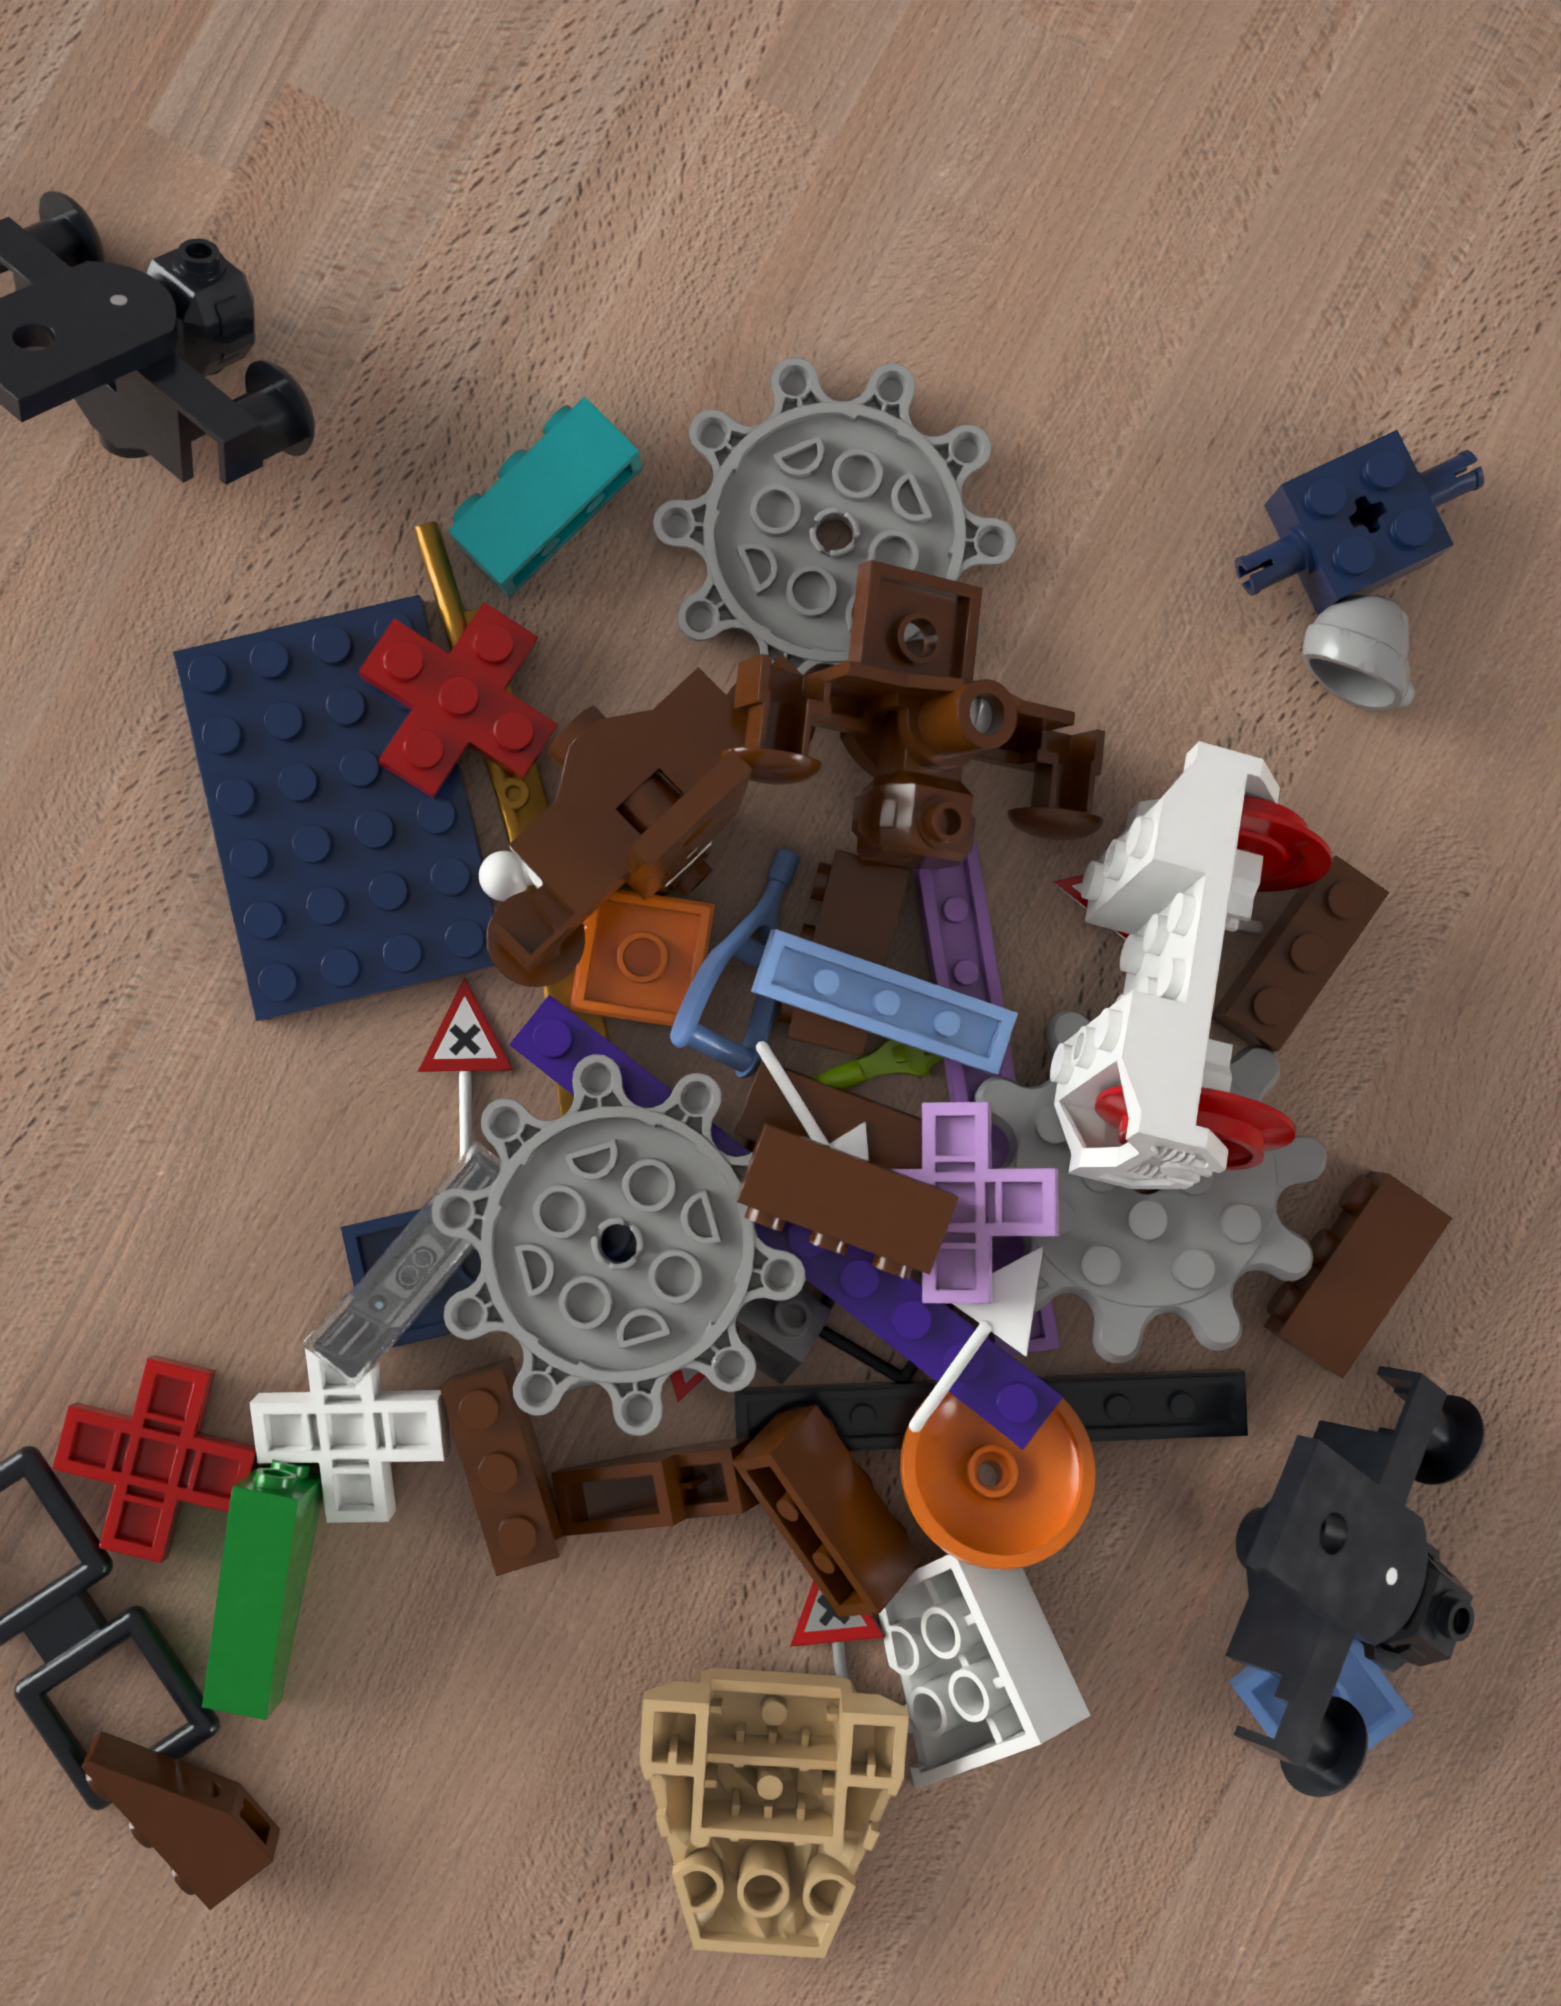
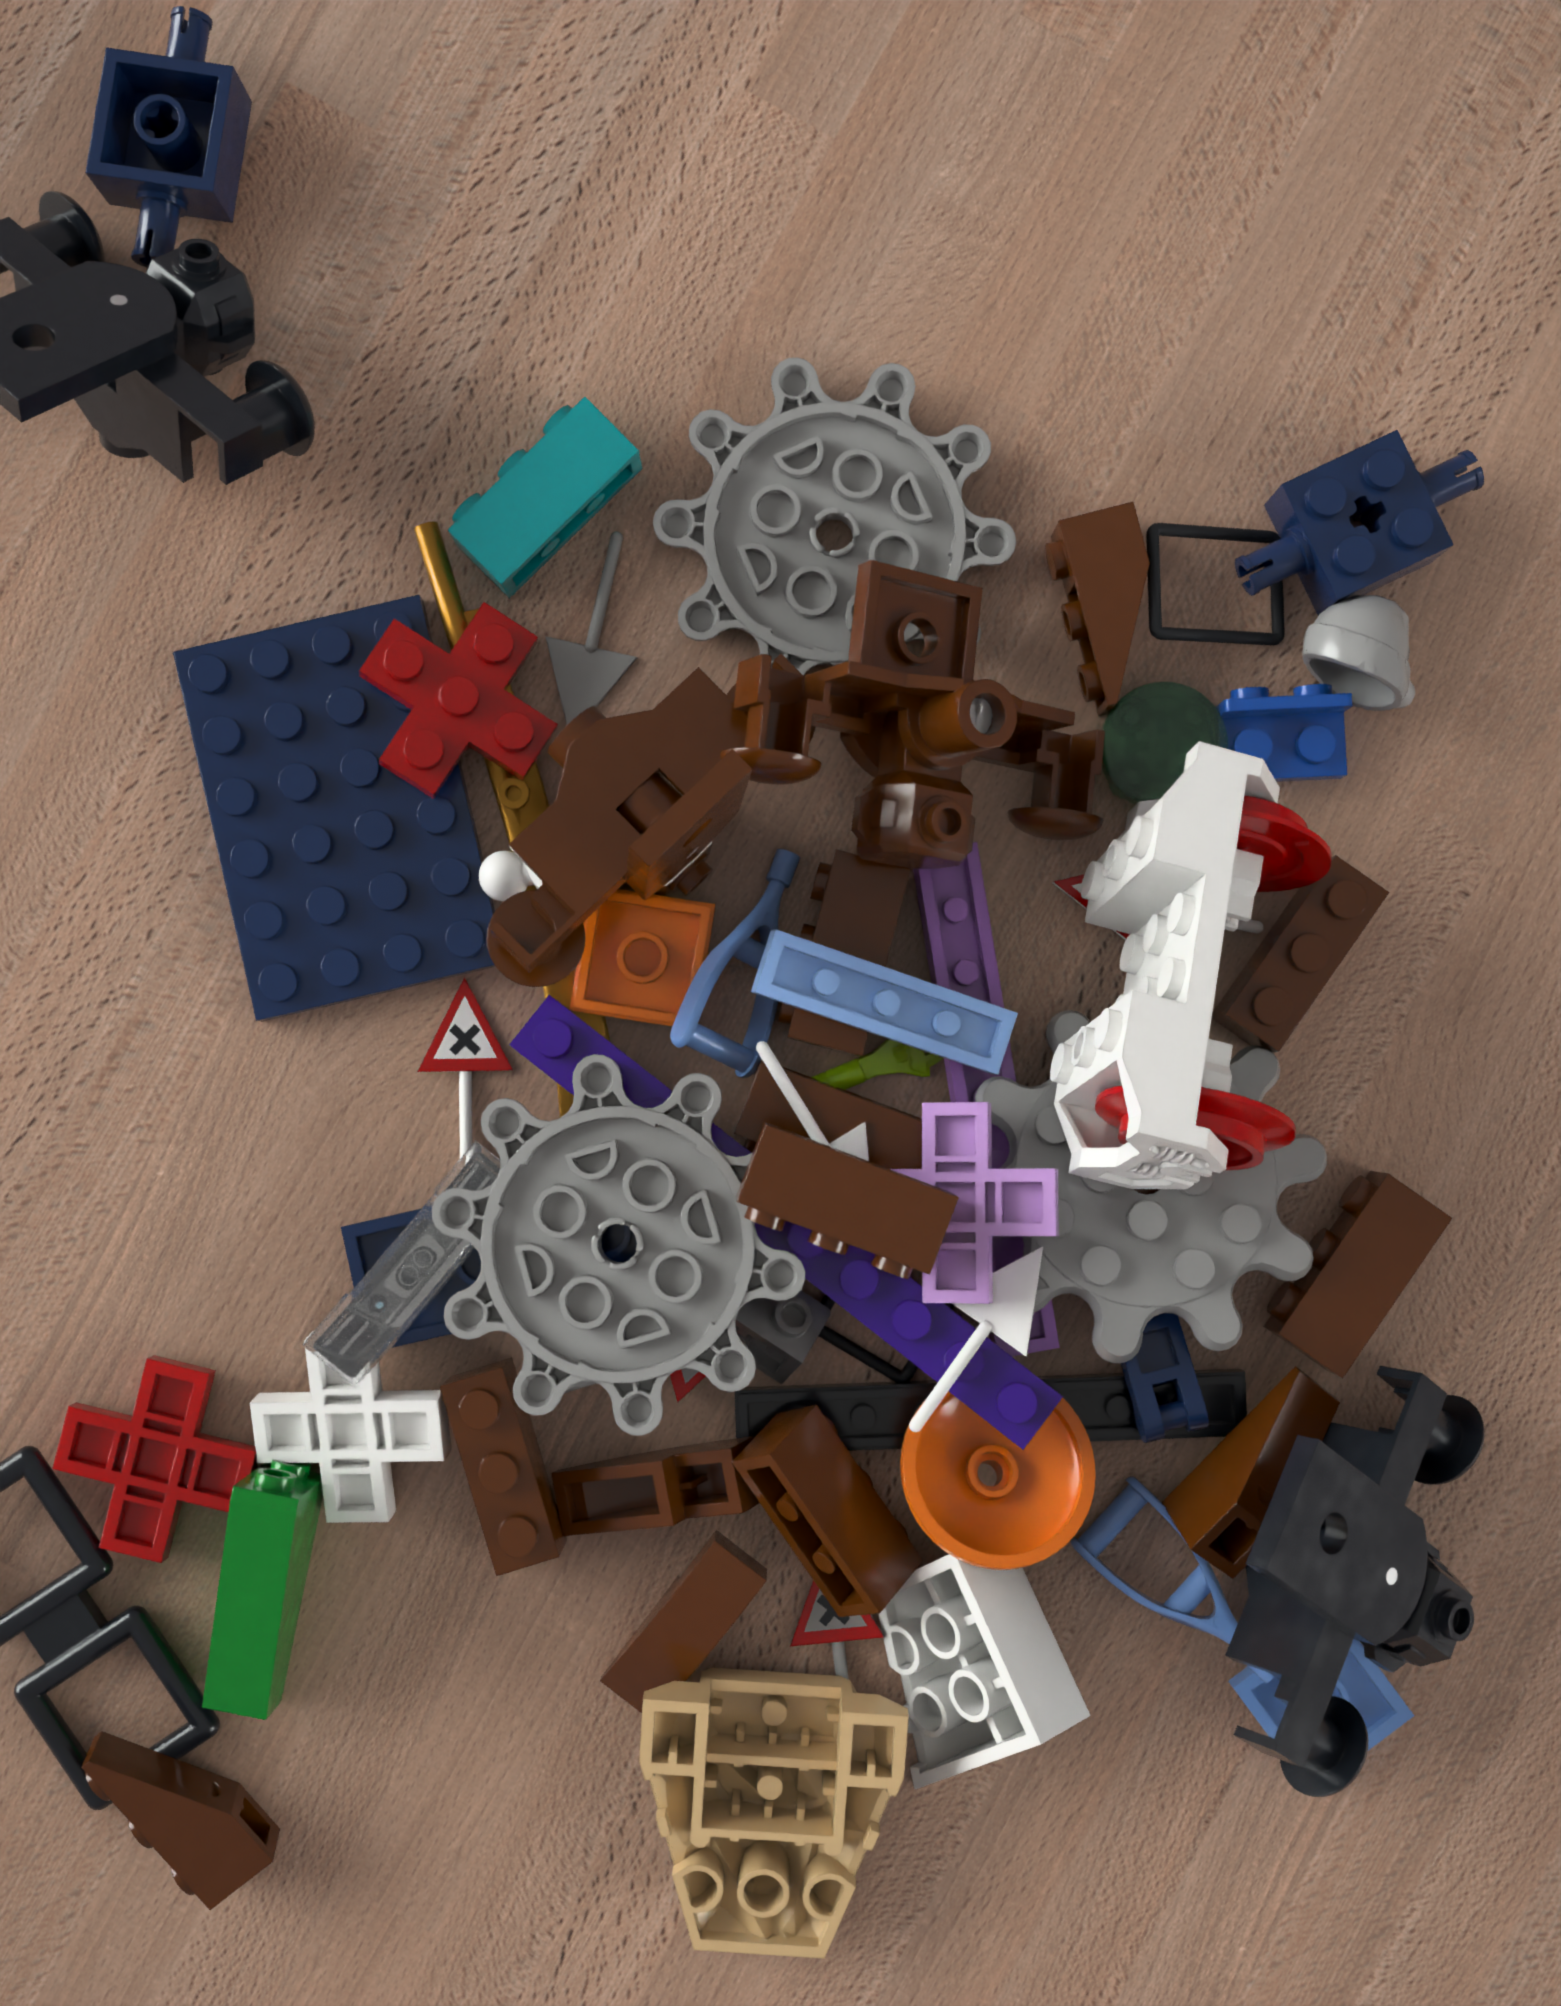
none -> dark blue brick [85,6,252,268]
none -> light grey piece [546,531,637,725]
none -> reddish brown slope [600,1530,767,1713]
none -> reddish brown slope [1045,502,1150,717]
none -> medium blue piece [1071,1476,1275,1683]
none -> clear green tile [1101,682,1228,805]
none -> dark blue plate [1121,1313,1209,1443]
none -> black piece [1146,523,1285,645]
none -> reddish brown slope [1162,1366,1340,1579]
none -> blue bracket [1212,684,1353,782]

